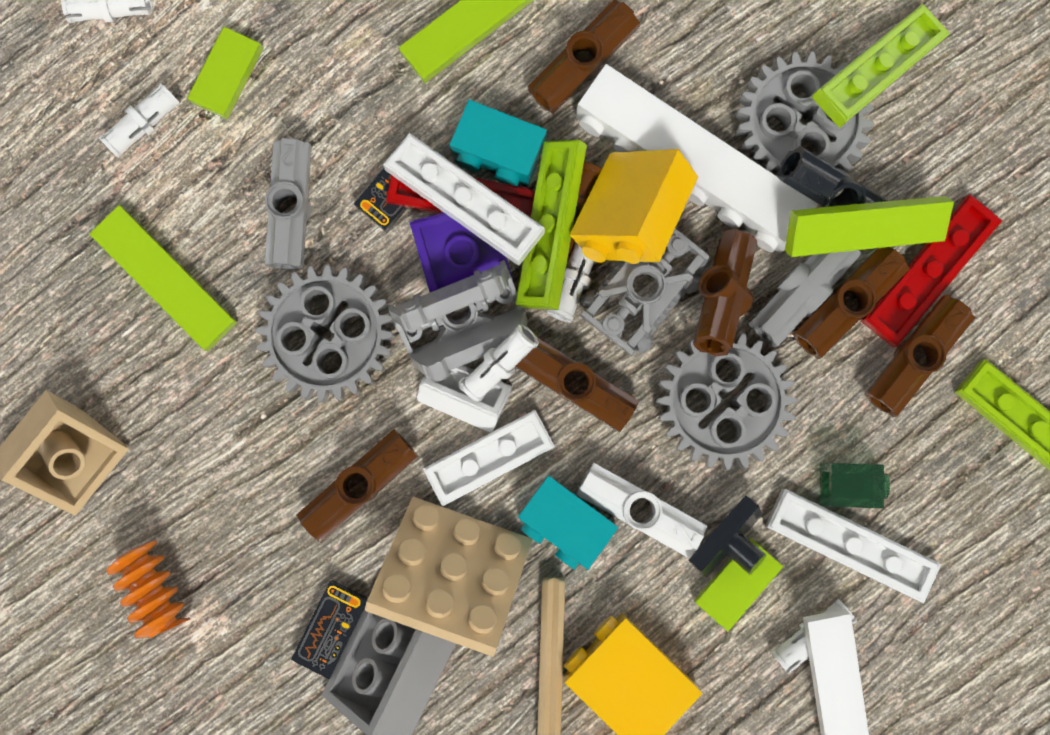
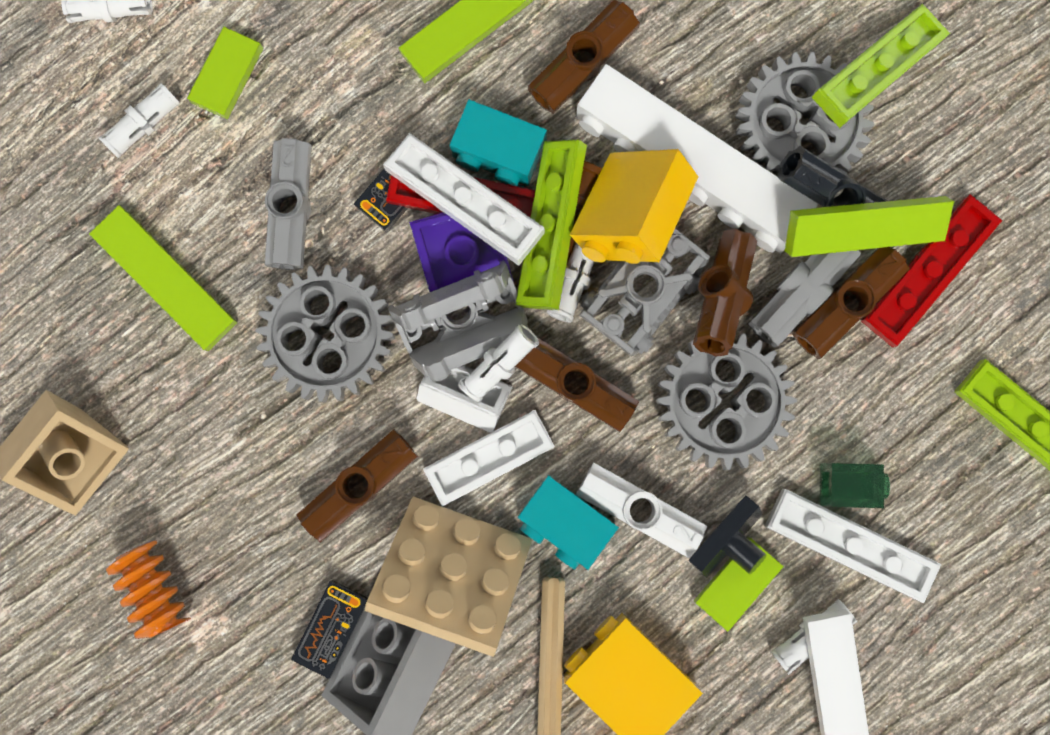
reddish brown piece [864,295,976,417] -> none

